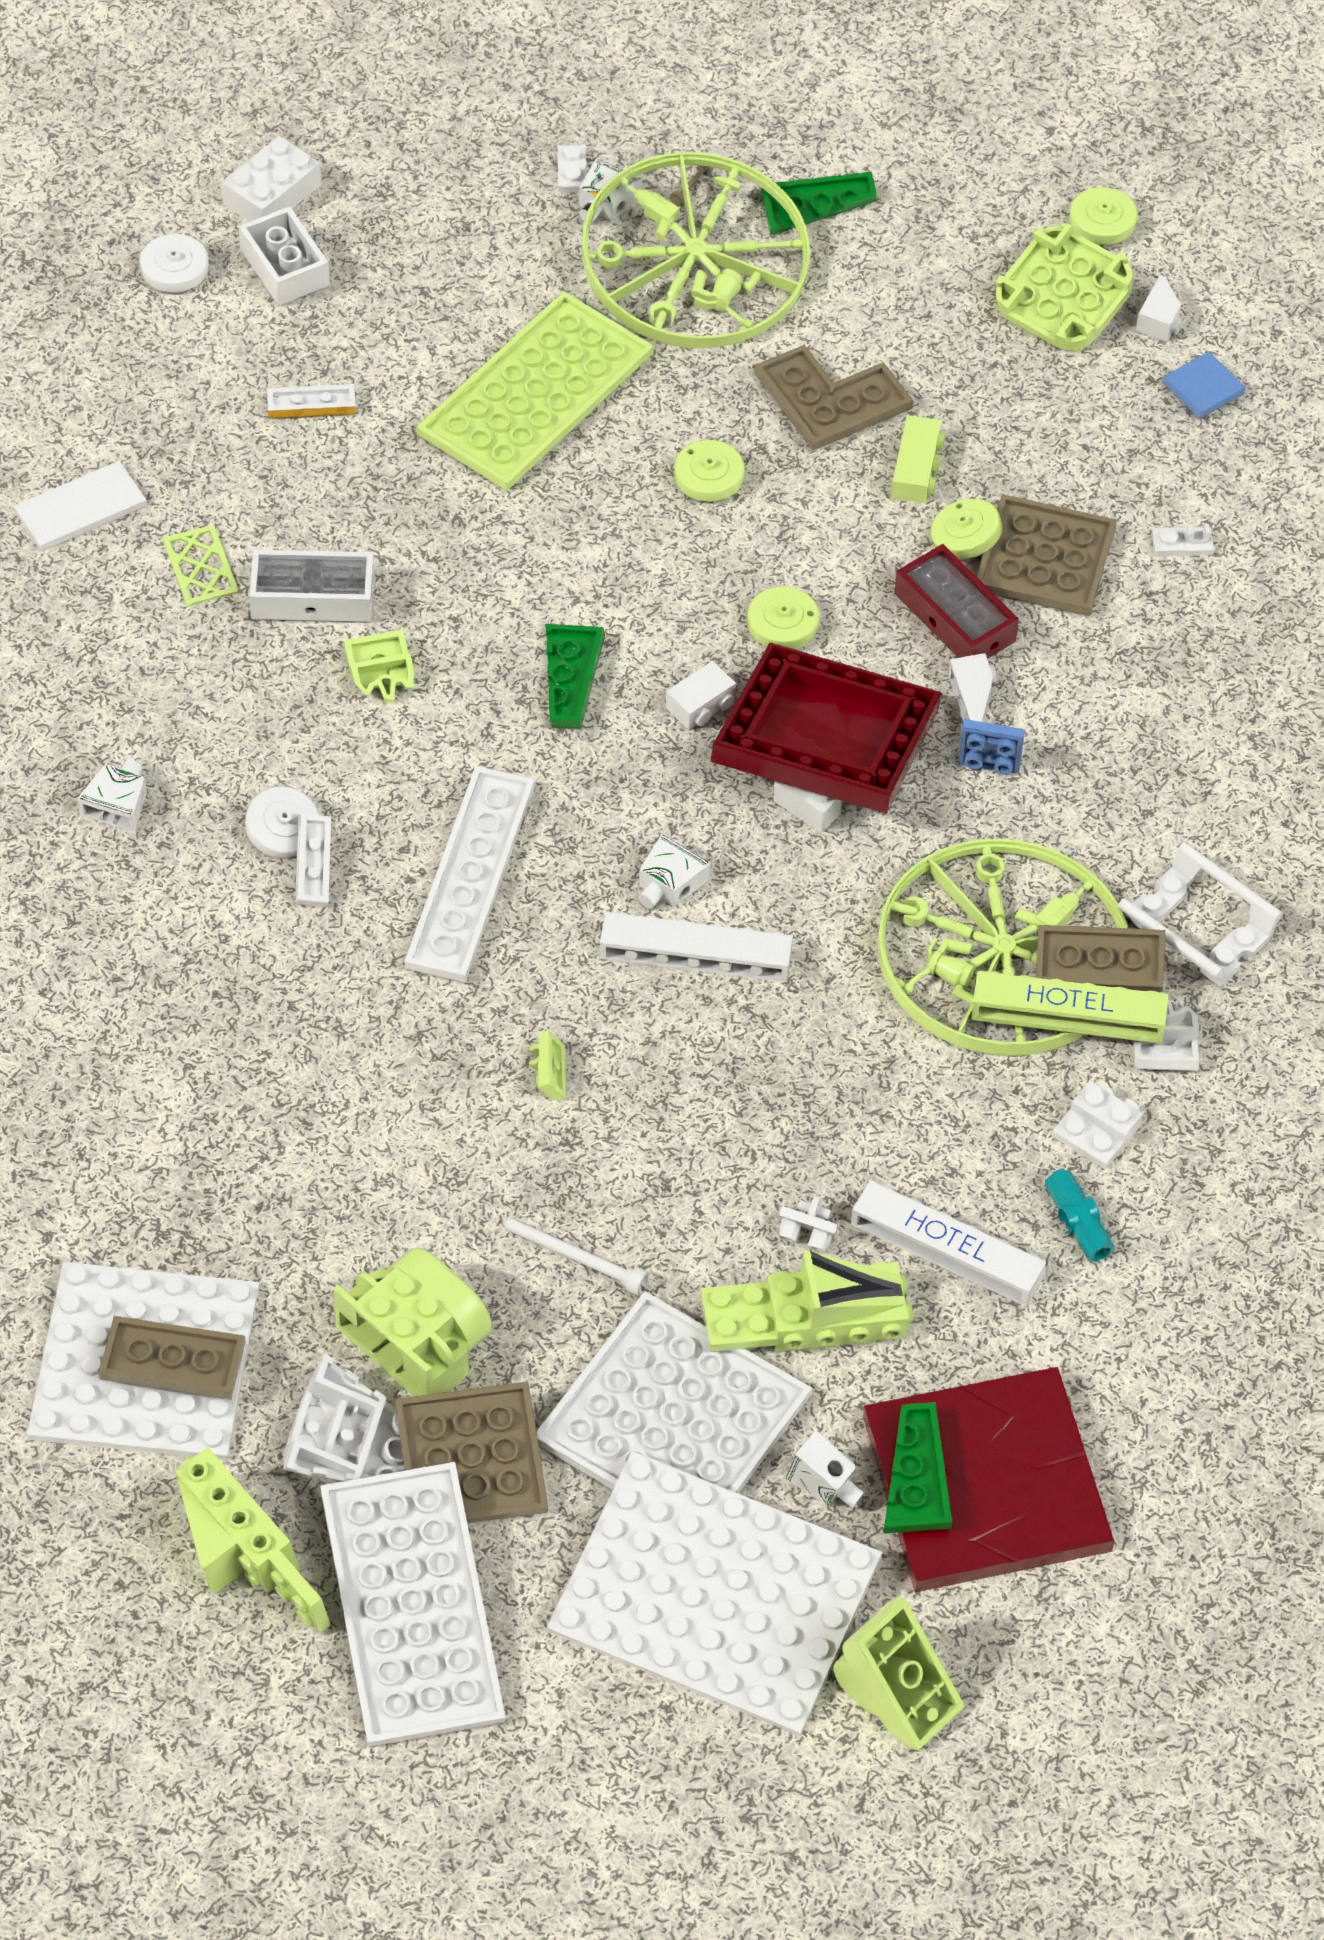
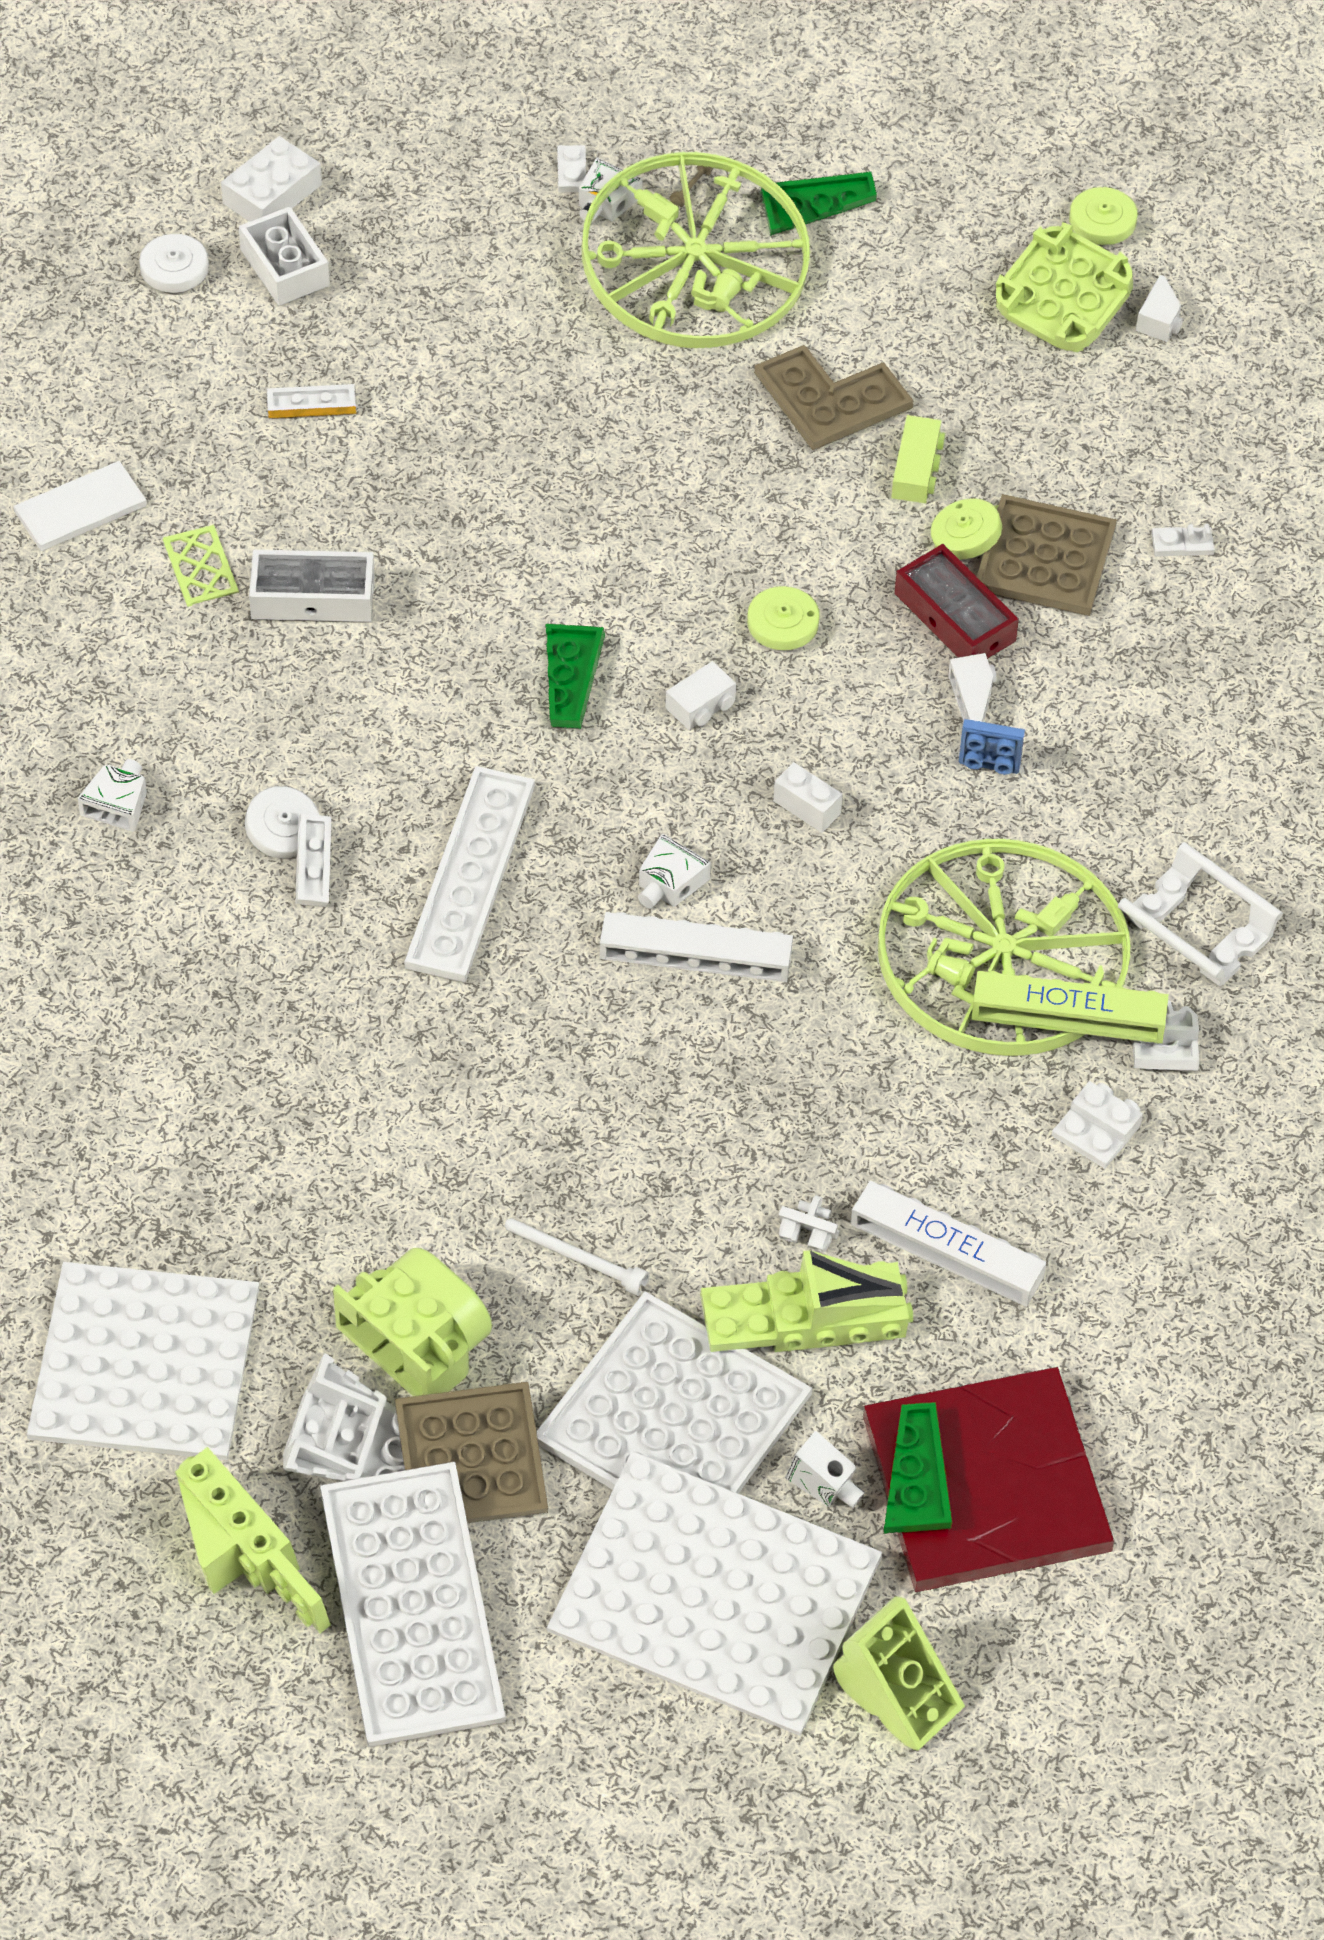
dark tan plate [99,1316,245,1400] -> none
yellowish green plate [344,630,414,704] -> none
yellowish green plate [416,291,654,491] -> none
yellowish green plate [529,1030,566,1100] -> none
yellowish green wheel [674,440,745,502] -> none
dark red tile [710,642,942,814] -> none
dark tan plate [1036,925,1166,993] -> none
teal piece [1044,1168,1115,1262] -> none
medium blue tile [1163,352,1246,419] -> none

